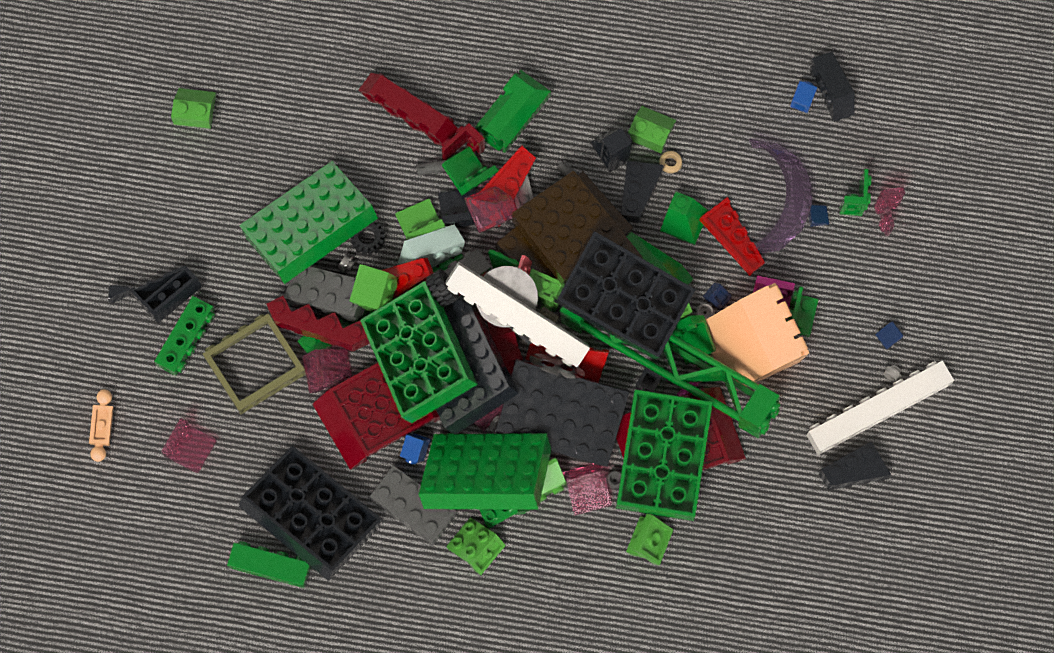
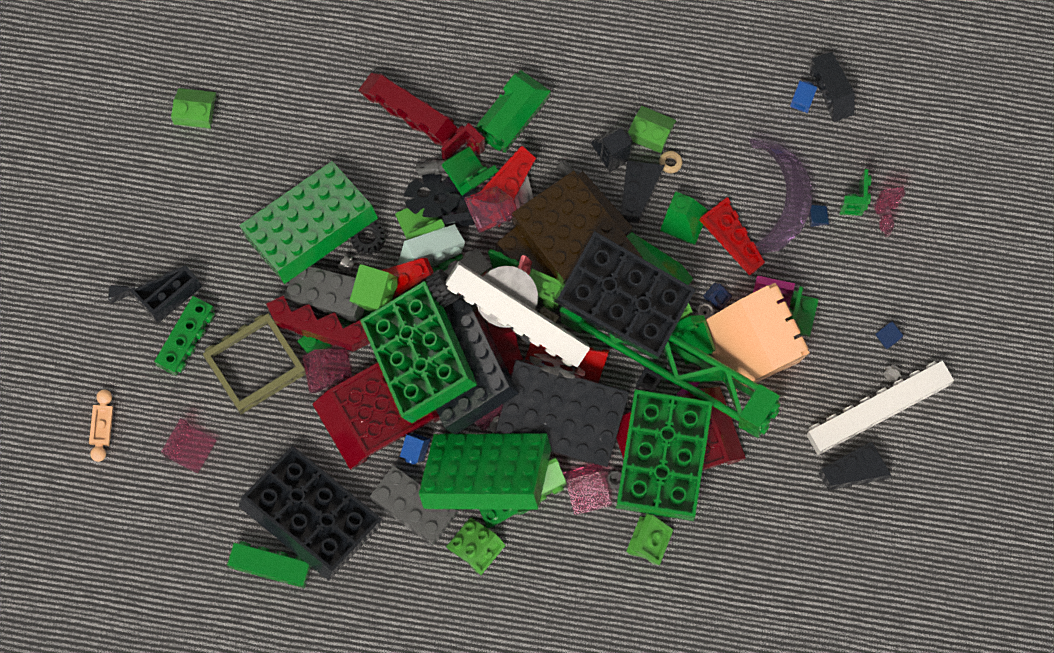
none -> black piece [404,174,460,218]

